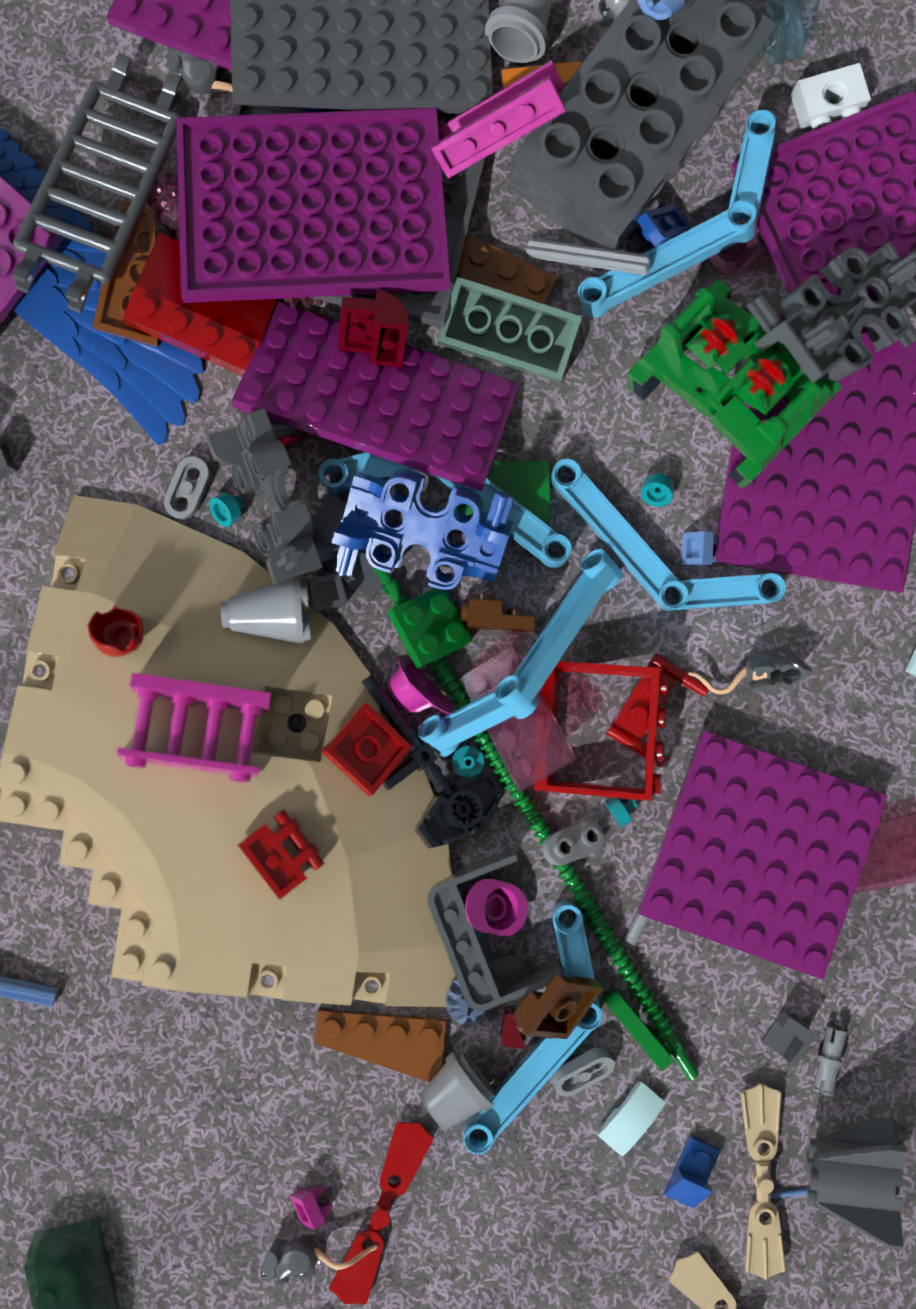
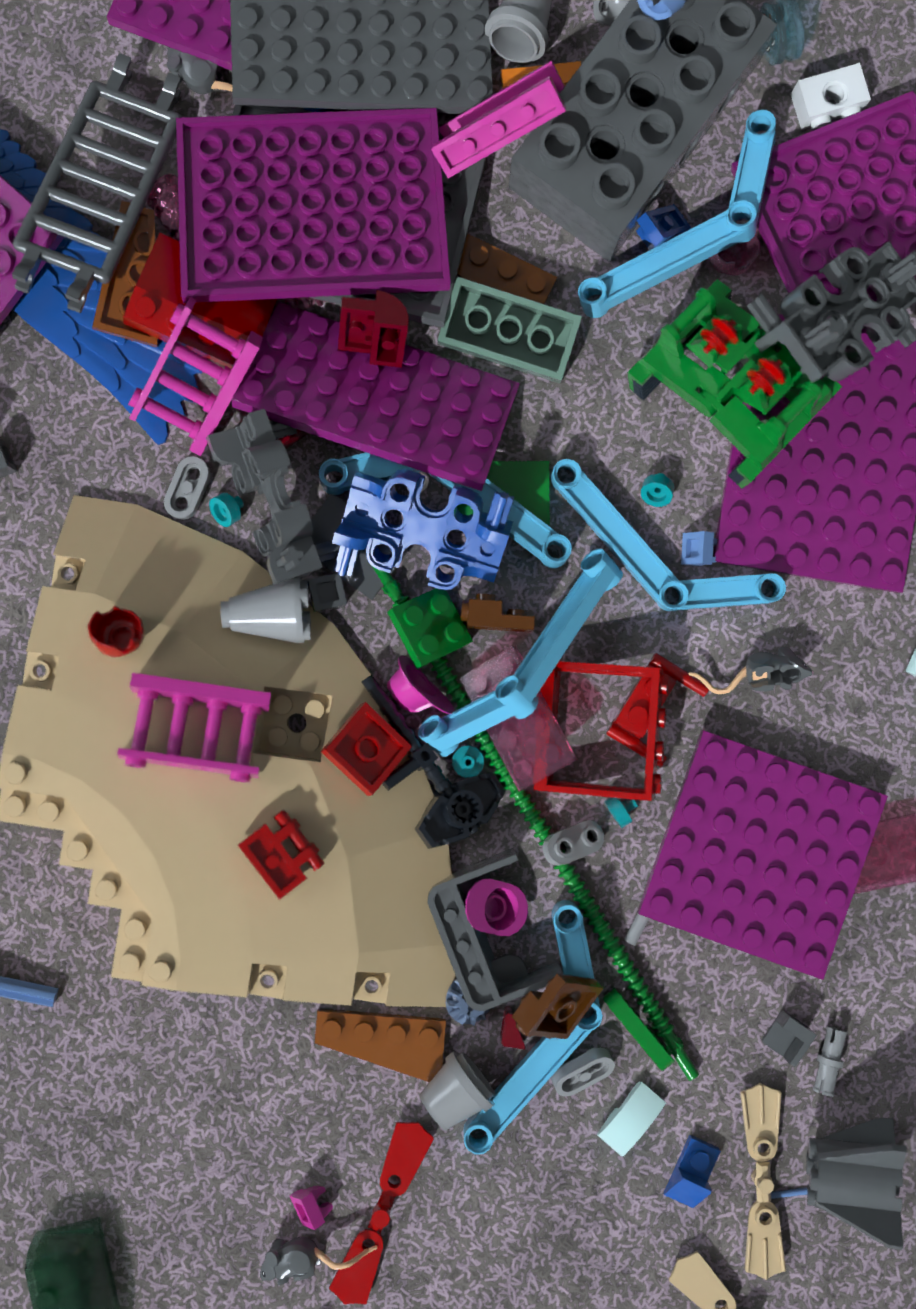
light grey axle [526,238,651,275] -> none
none -> dark pink fence [128,297,263,456]

